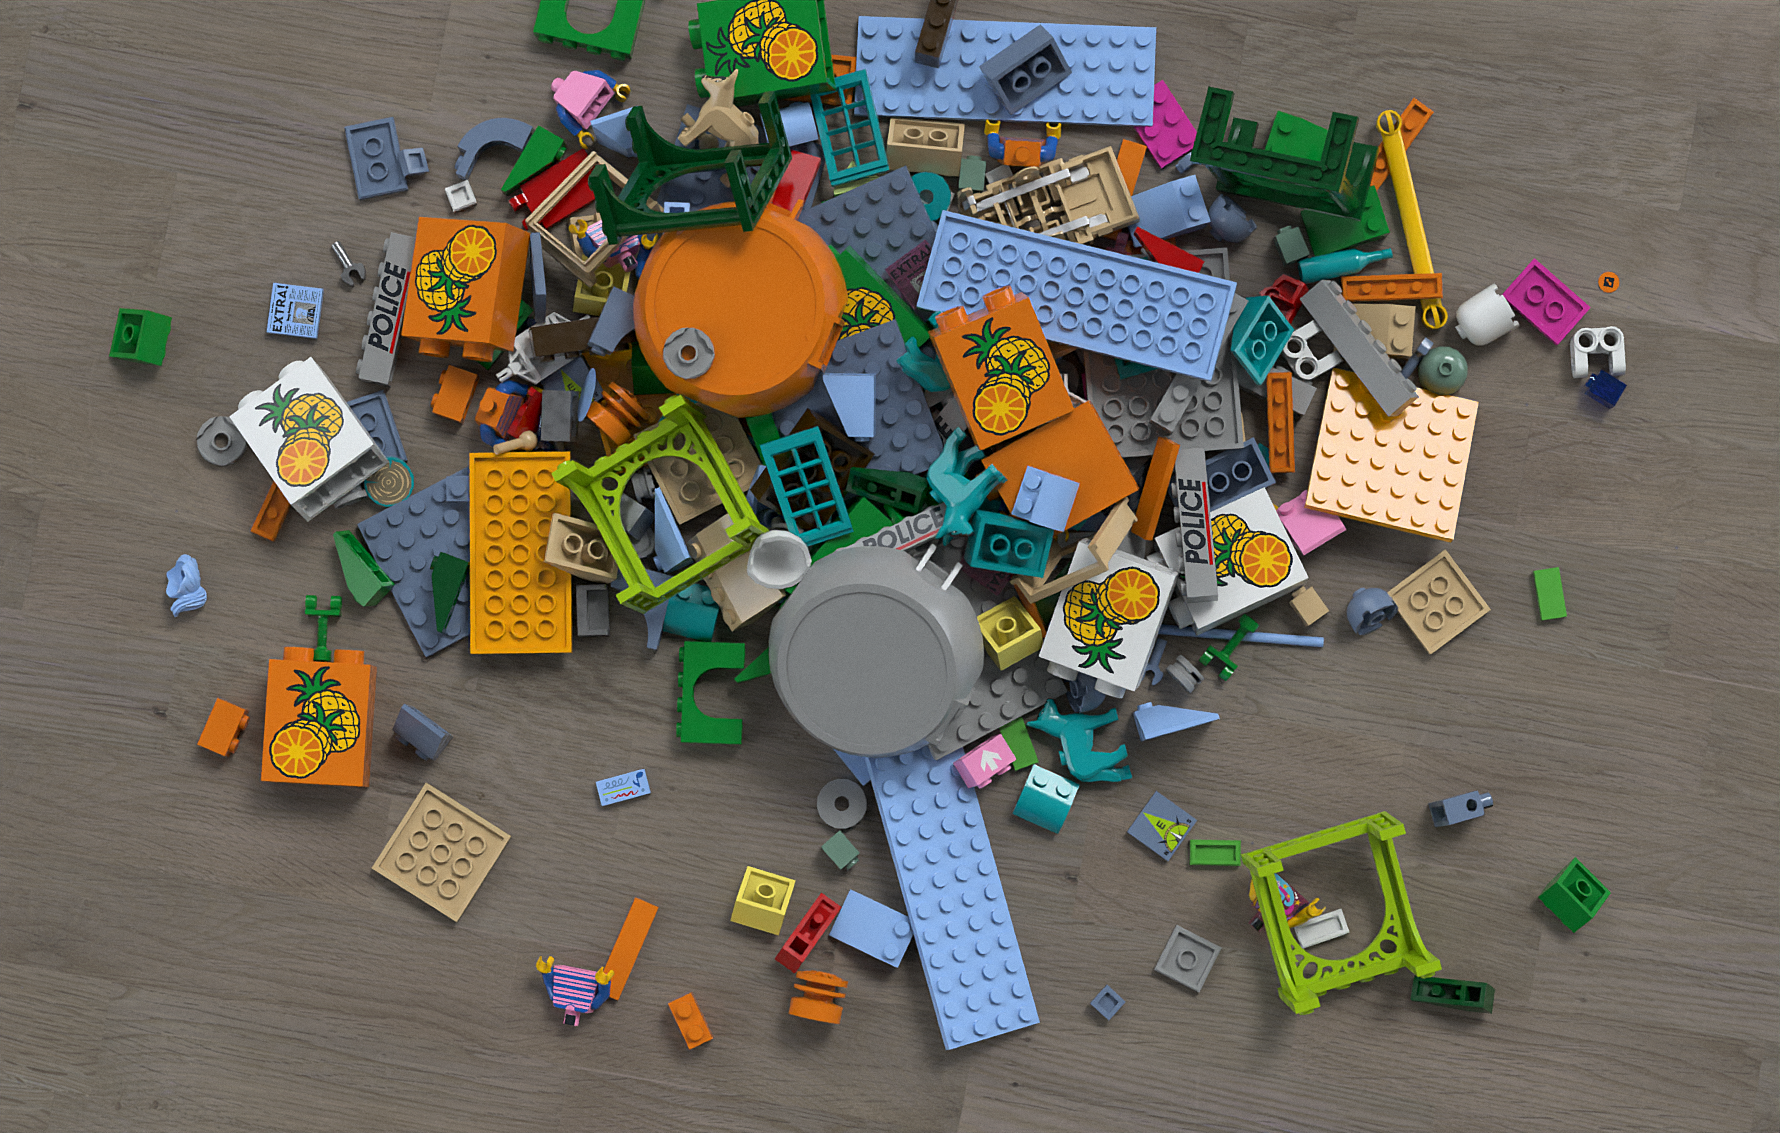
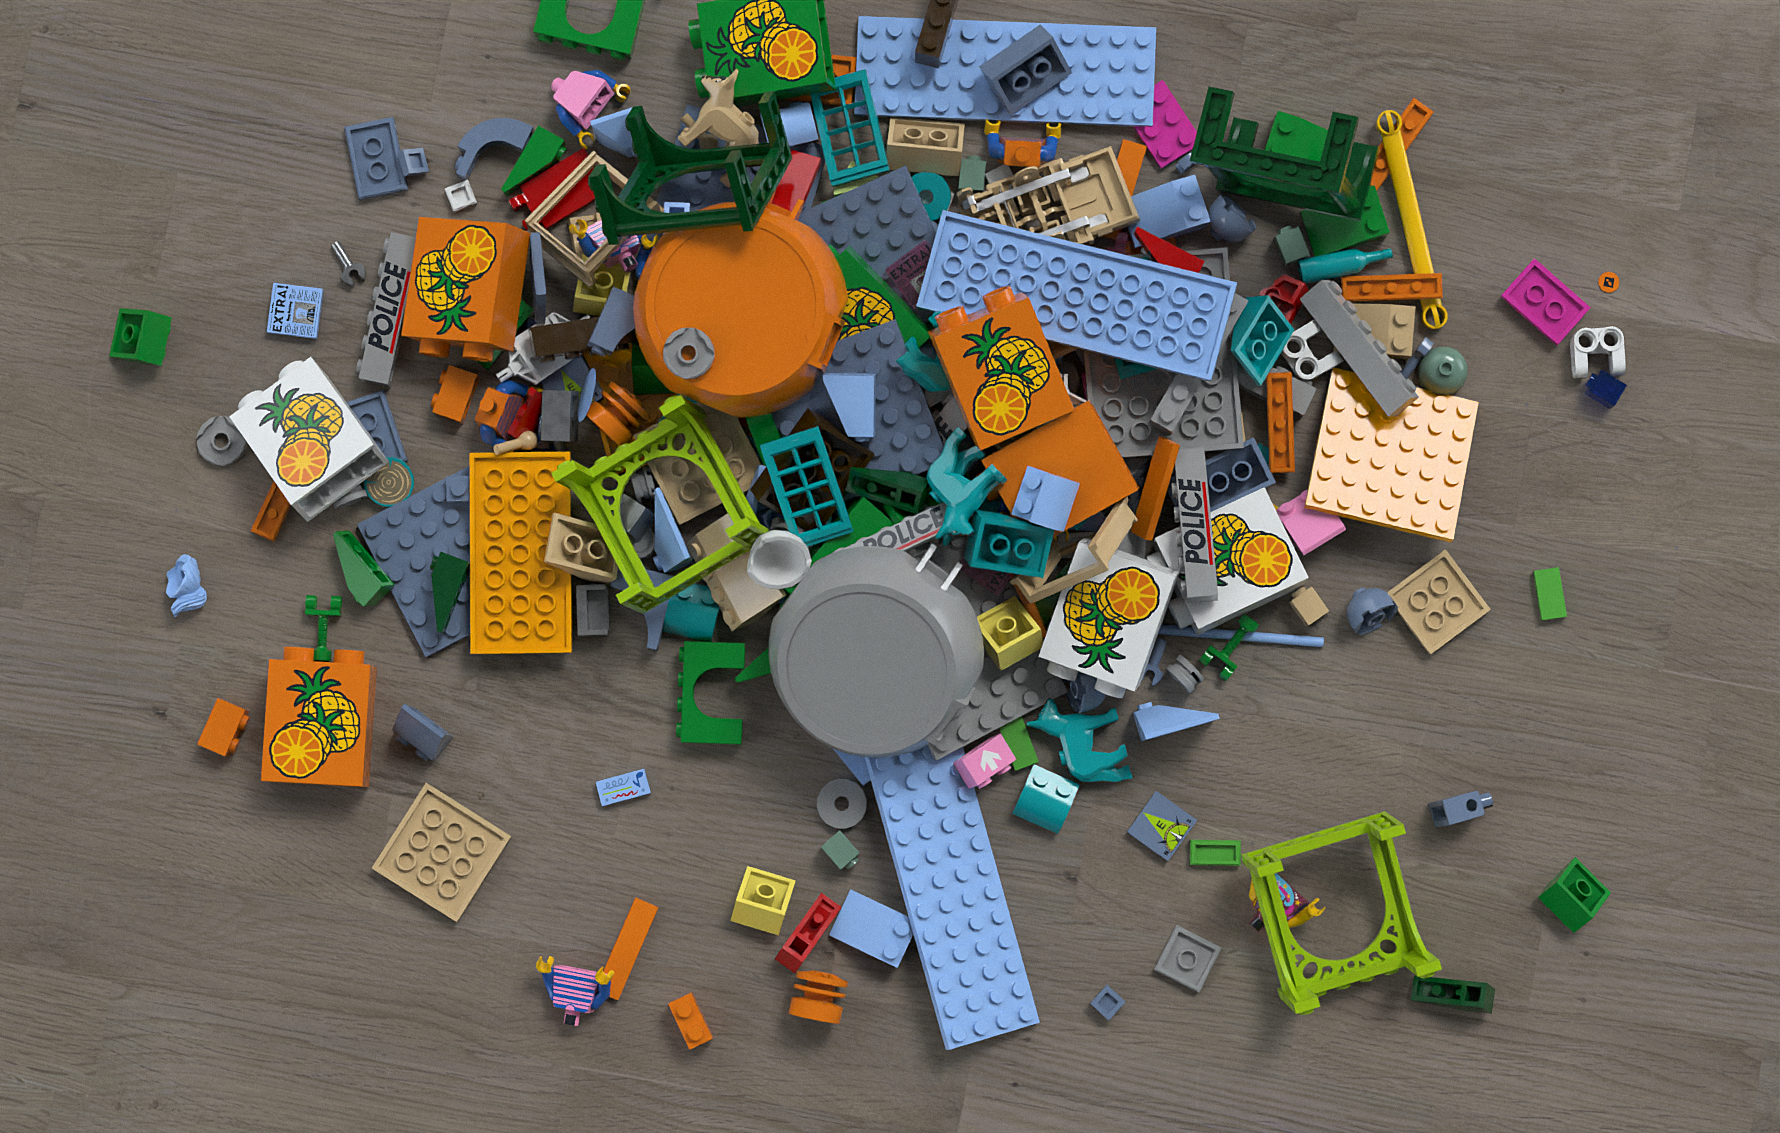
white tile [1294,909,1350,948] -> none
white cylinder [1455,284,1520,346] -> none

